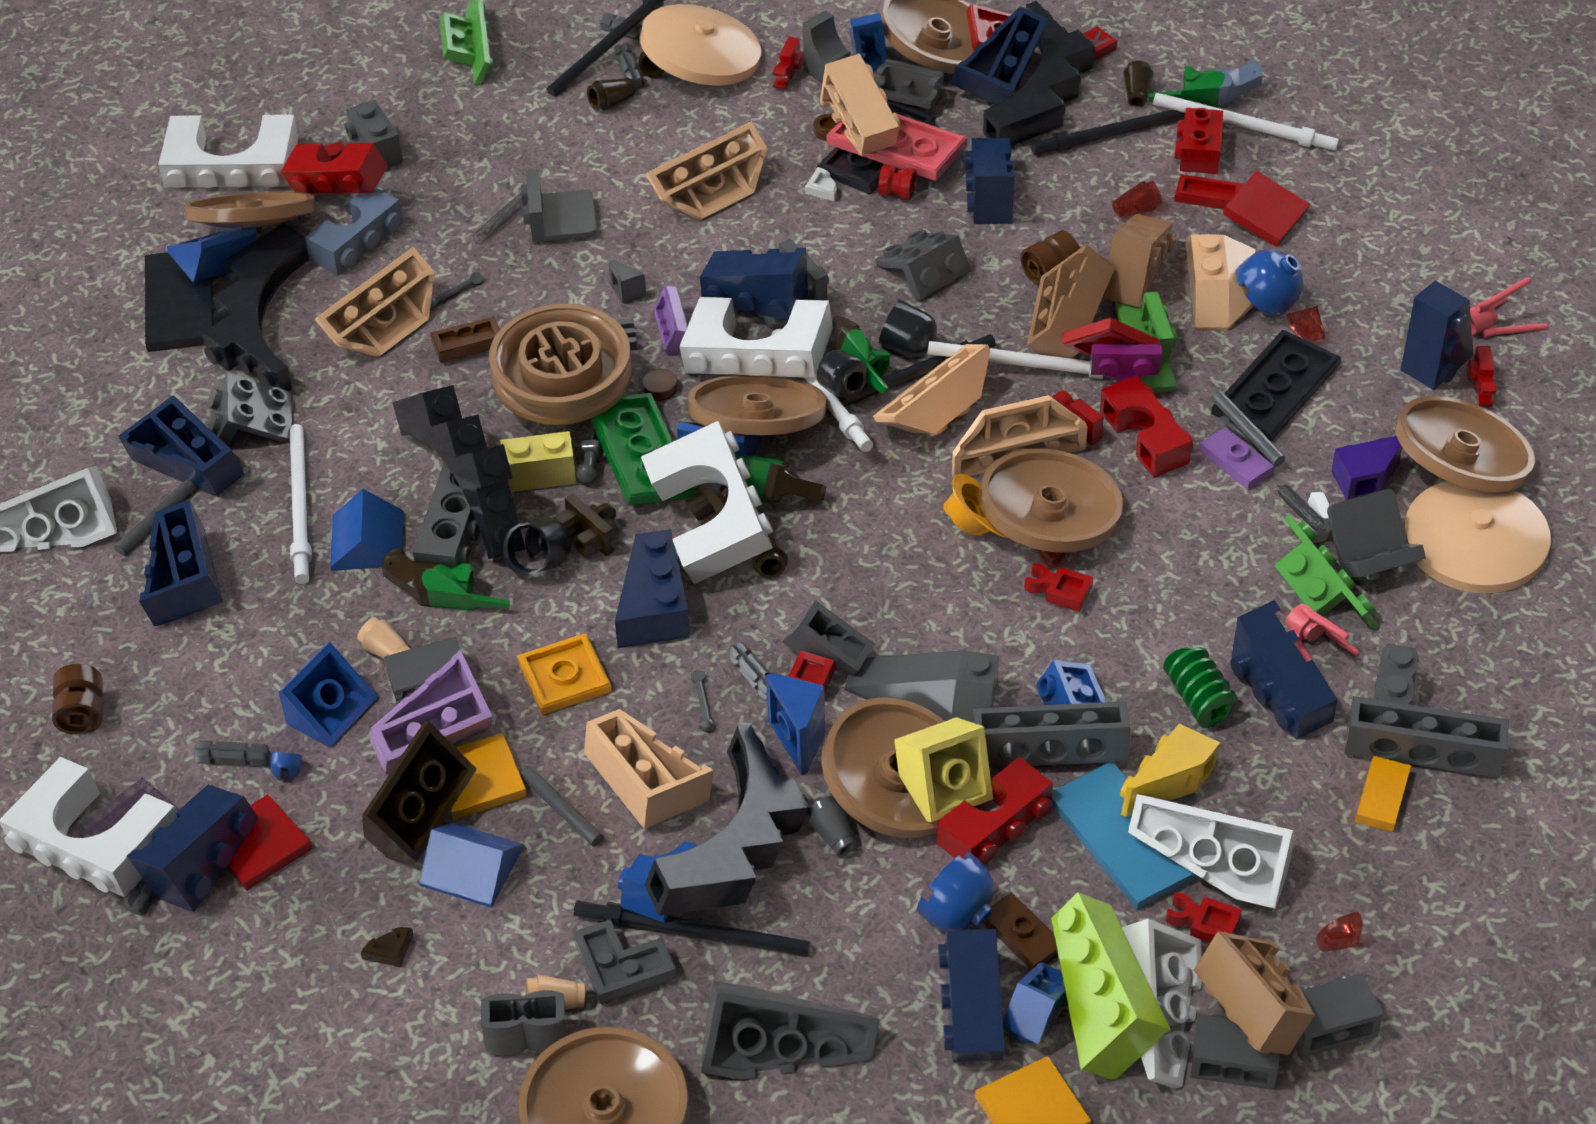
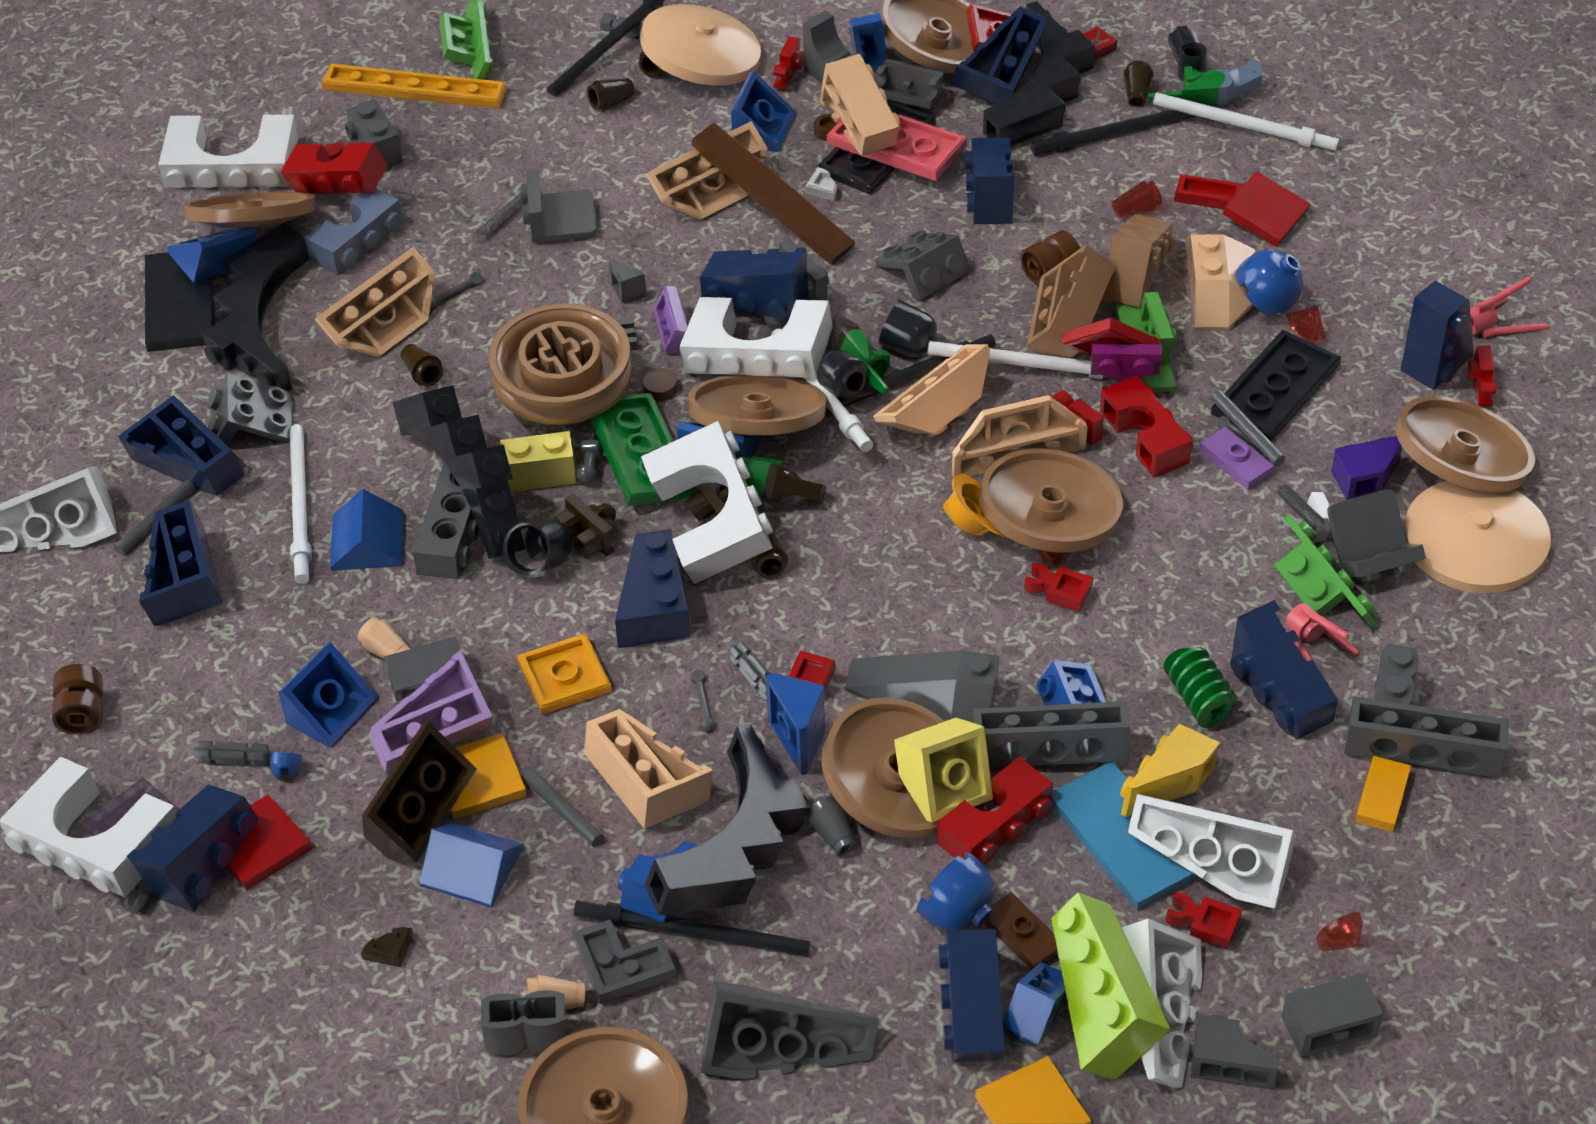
animal [381,548,510,610] -> none
reddish brown plate [430,316,500,363] -> none
dark grey axle [614,43,644,88] -> none
dark grey arch [782,600,875,676] -> none
red wheel [878,164,917,200] -> none
red brick [1174,108,1224,174] -> none
medium nougat wedge [1193,931,1315,1055] -> none
none -> light orange tile [322,64,507,109]
none -> dark brown cone [401,344,443,386]
none -> reddish brown tile [691,122,855,265]
none -> blue slope [731,70,796,152]
none -> black piece [1168,25,1207,81]

